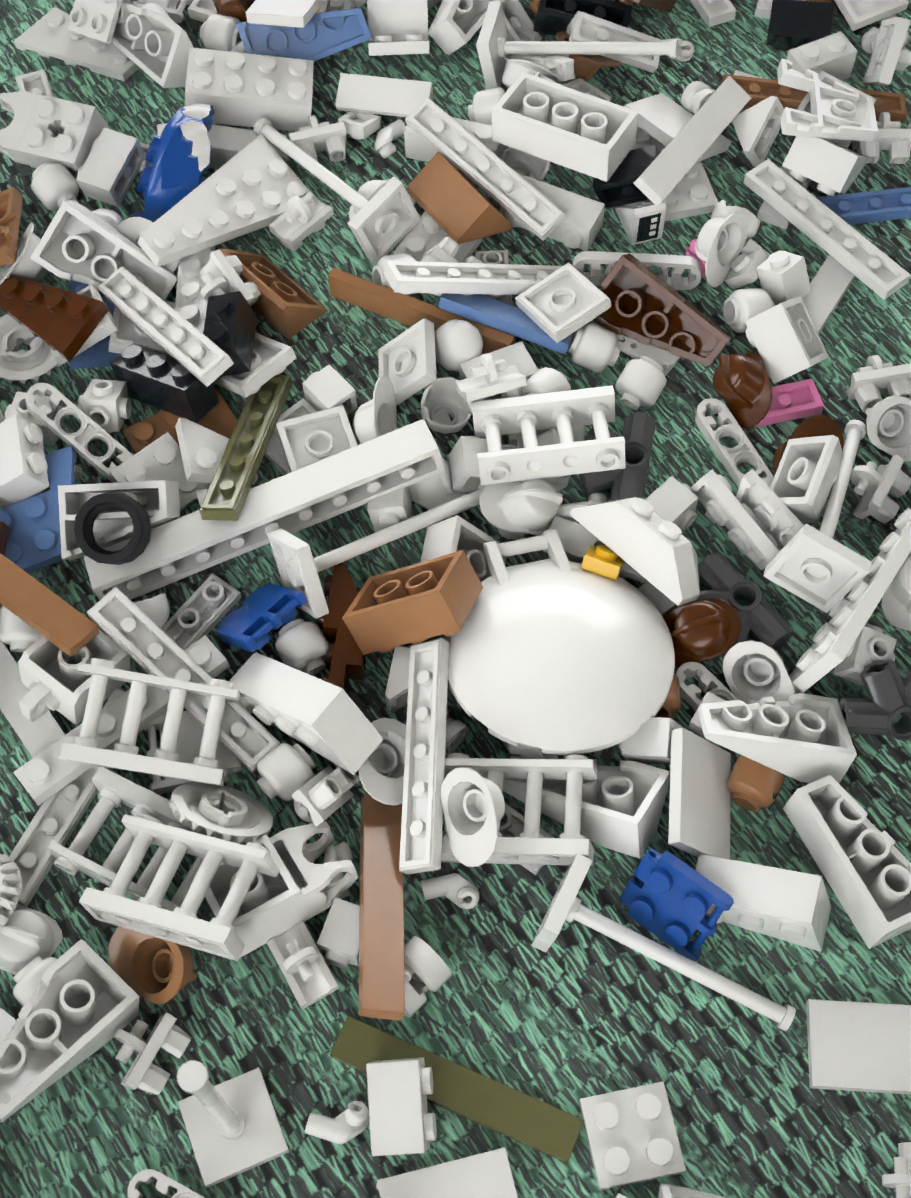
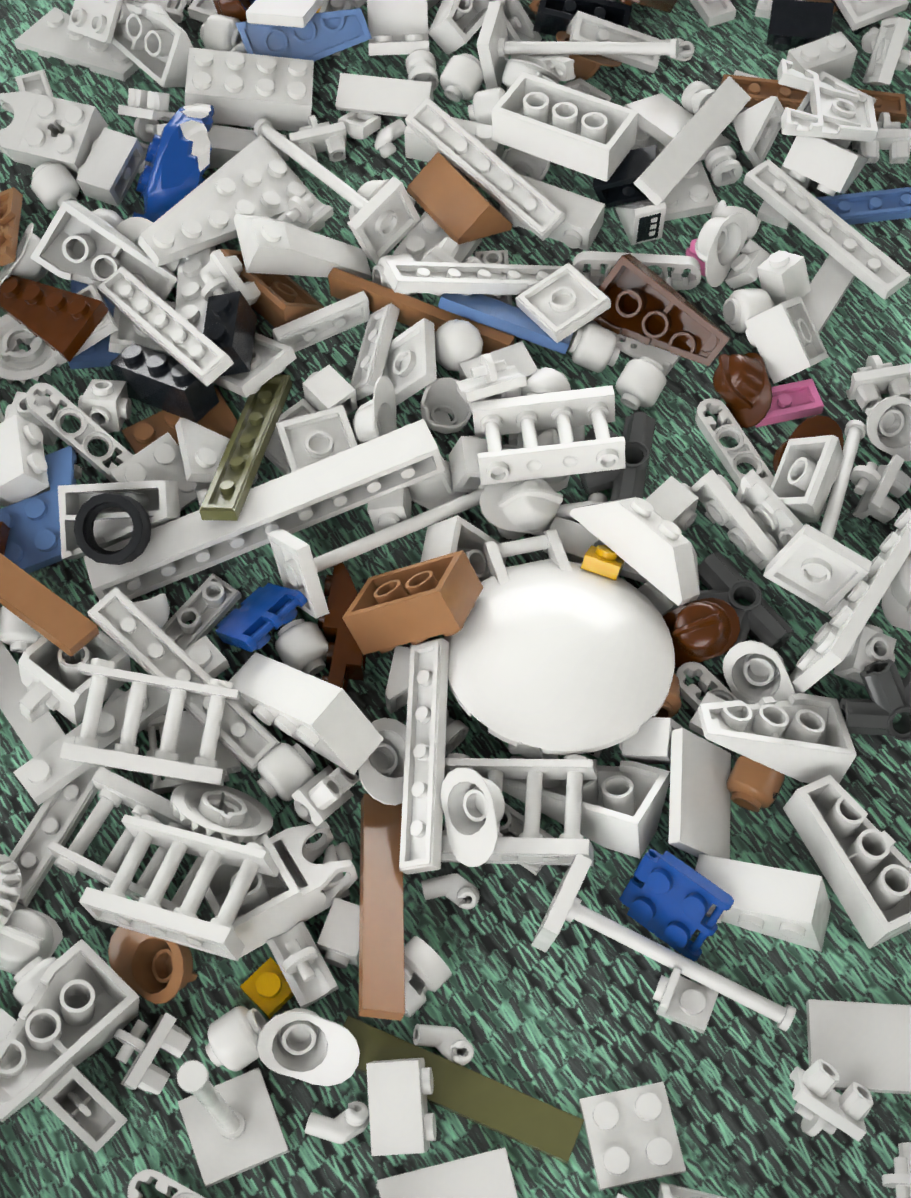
none -> white slope [38,1063,128,1154]
none -> white hips [118,88,176,142]
none -> white head [205,1006,267,1072]
none -> white wedge [234,214,372,279]
none -> yellow plate [240,957,294,1019]
none -> white piece [257,1008,360,1086]
none -> white tile [272,291,370,353]
none -> white tile [350,303,400,400]
none -> white wheel [406,50,439,91]
none -> white arm [413,1024,474,1066]
none -> white head [440,53,484,102]
none -> white bracket [653,967,719,1034]
none -> white wheel [704,145,743,187]
none -> white hips [789,1059,874,1142]

